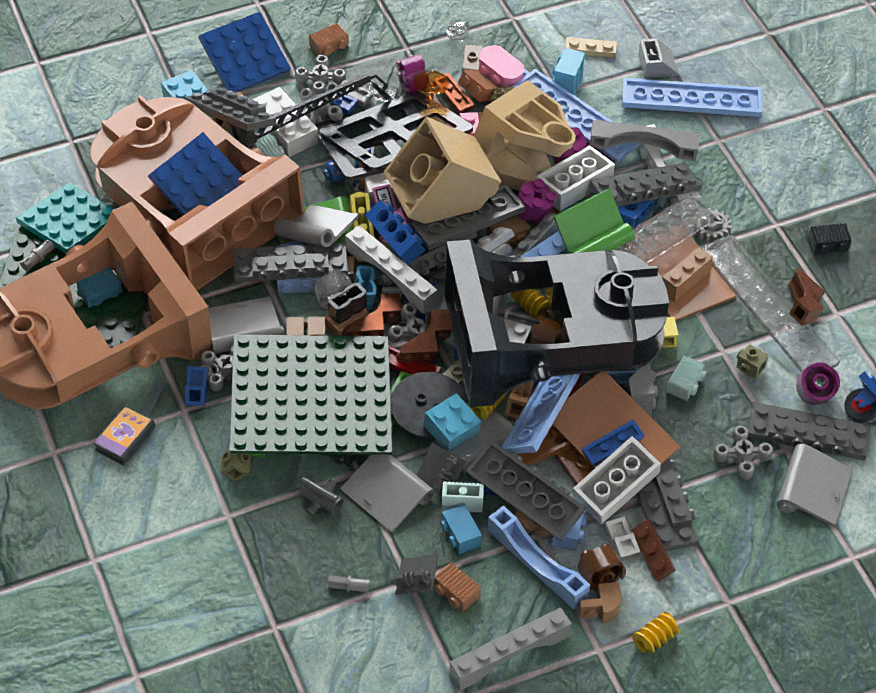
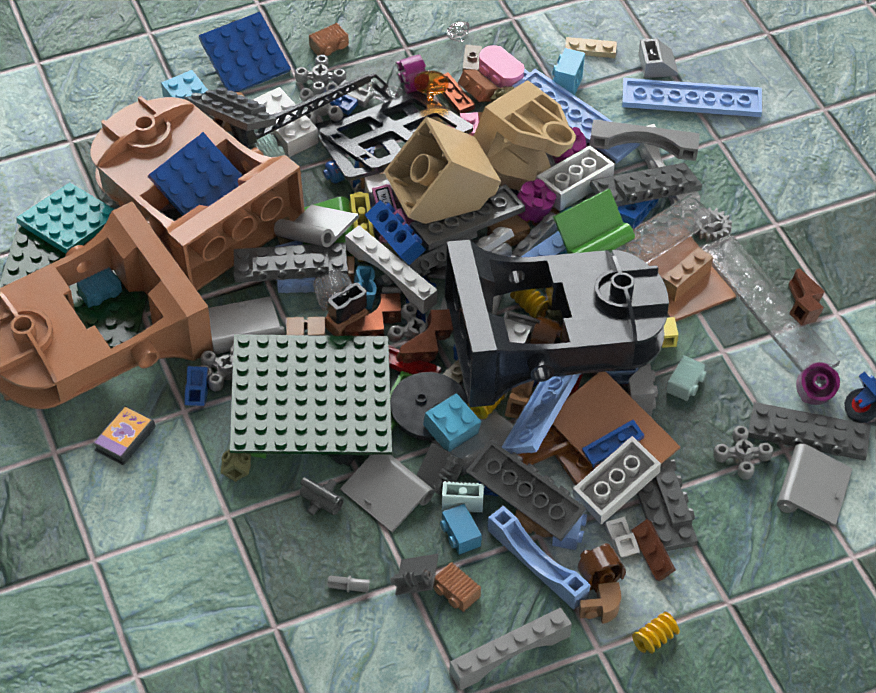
light grey pin [20,240,55,272] -> none
olive brick [736,344,769,379] -> none
black brick [808,223,852,254] -> none

